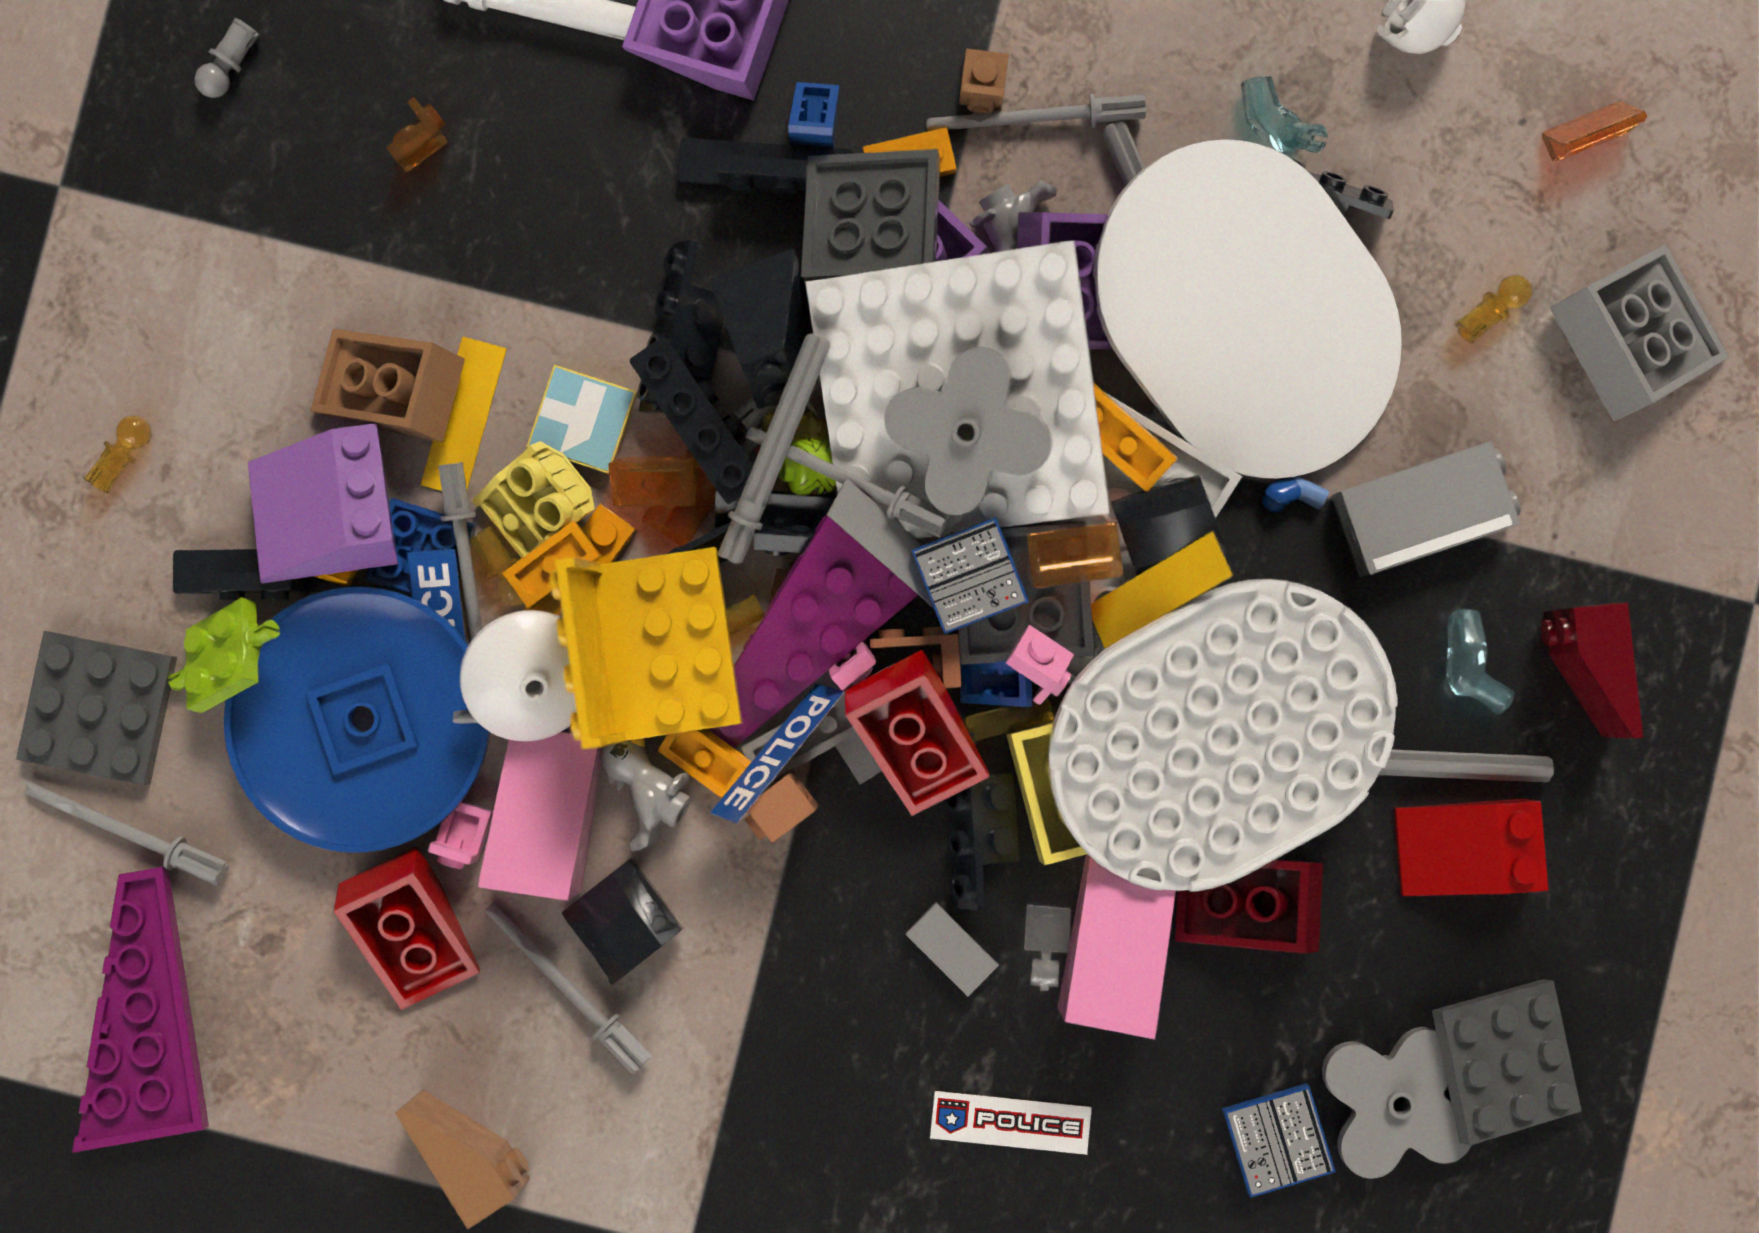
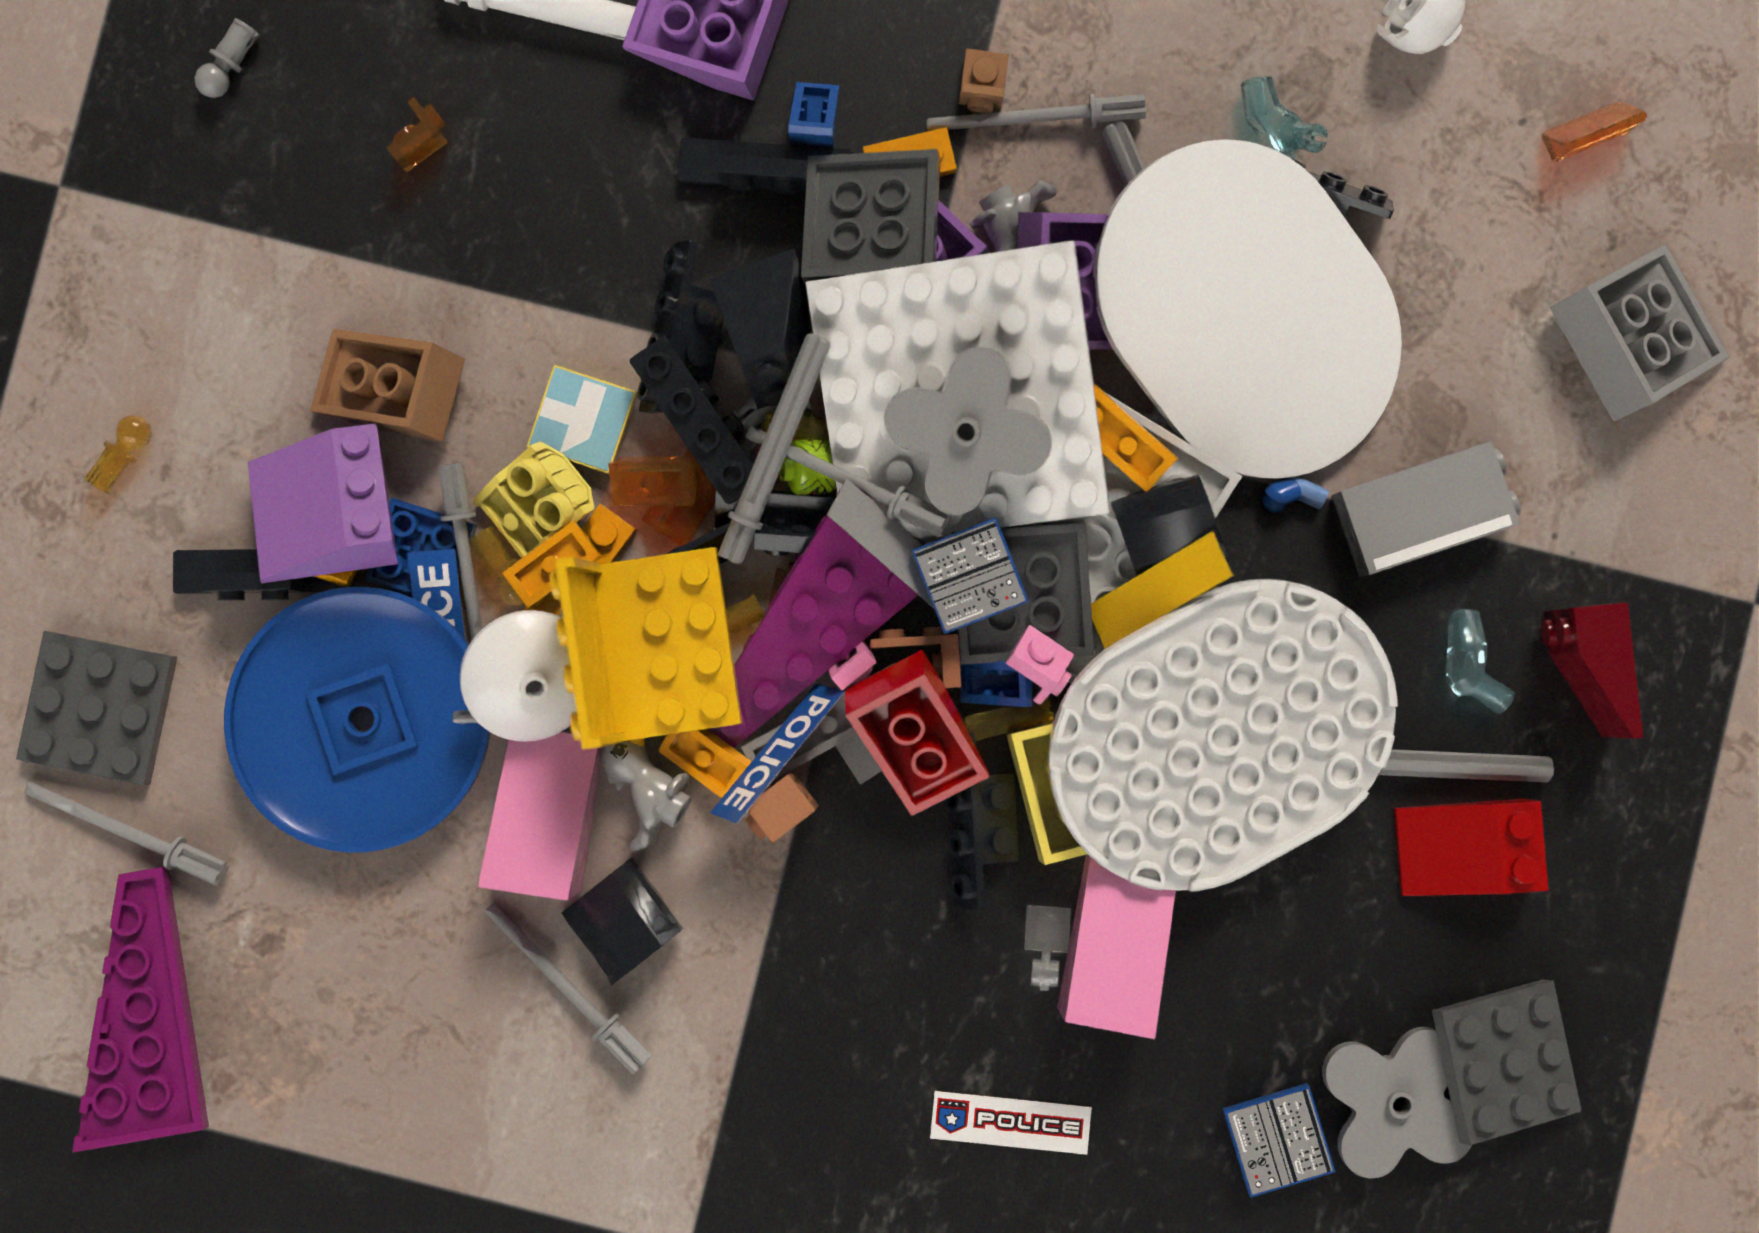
lime plate [168,597,280,713] -> none
red slope [333,846,480,1010] -> none
medium nougat slope [395,1090,530,1229] -> none
yellow sticker [420,336,507,491] -> none
bright pink bracket [428,801,493,869] -> none
light grey tile [905,902,999,996] -> none
clear orange slope [1027,522,1123,588] -> none
dark red slope [1175,860,1323,954] -> none
clear yellow pin [1455,275,1533,344] -> none

